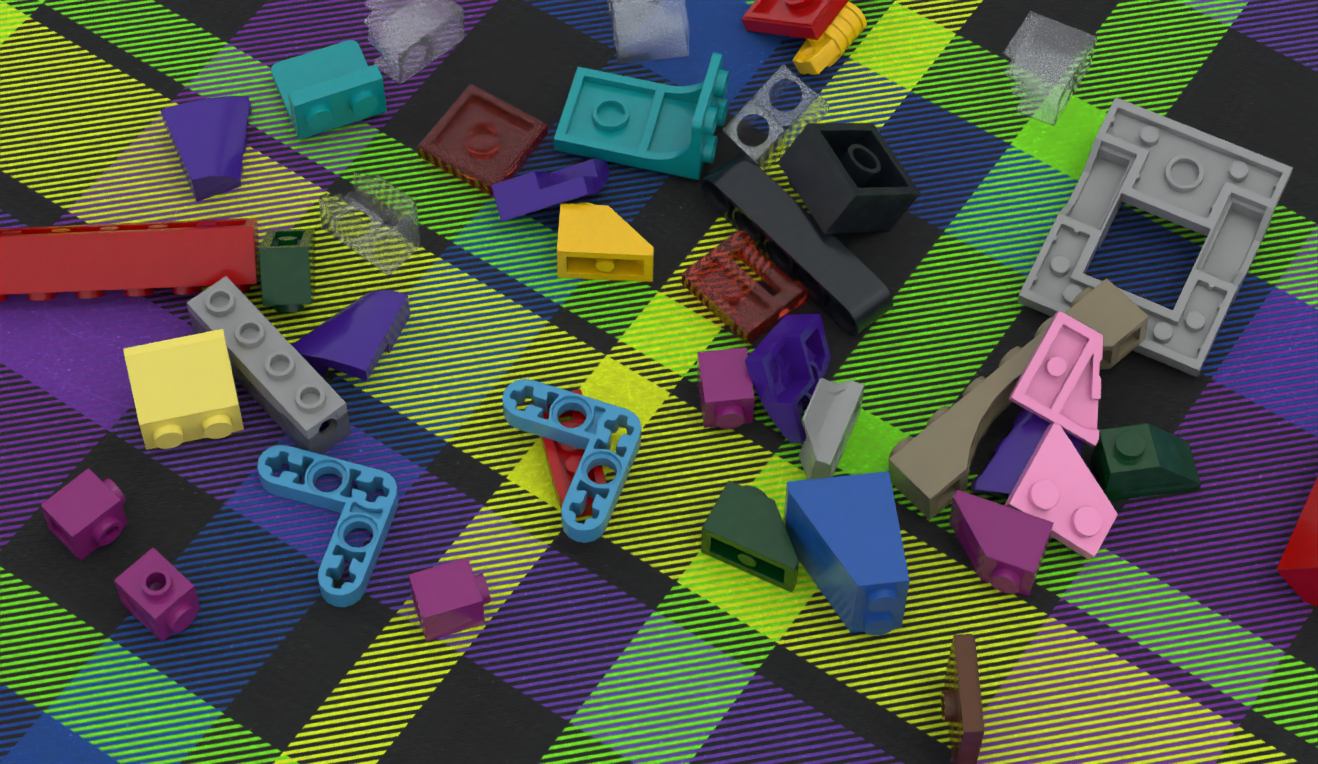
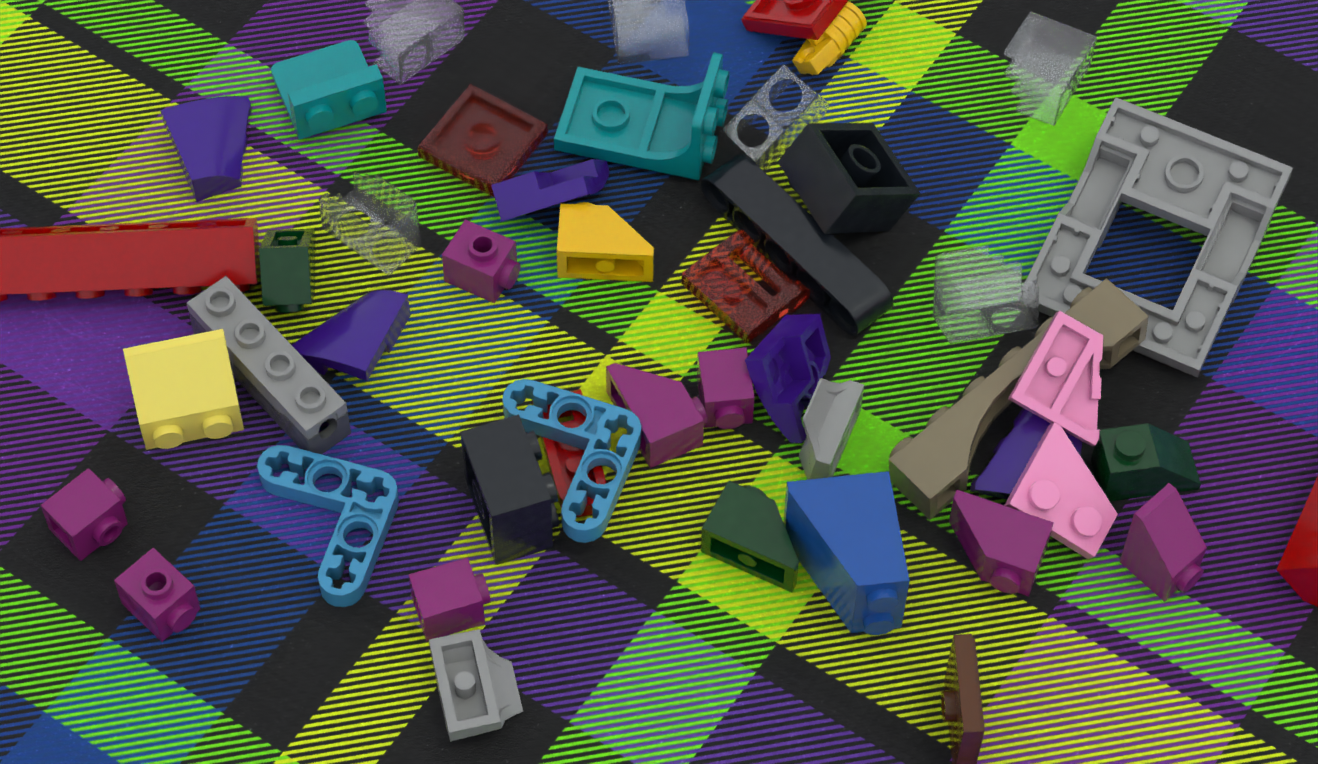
none -> light grey slope [429,629,523,741]
none -> magenta brick [442,219,521,303]
none -> black brick [460,414,559,565]
none -> magenta slope [606,363,708,468]
none -> clear piece [933,245,1039,344]
none -> magenta slope [1120,483,1207,602]

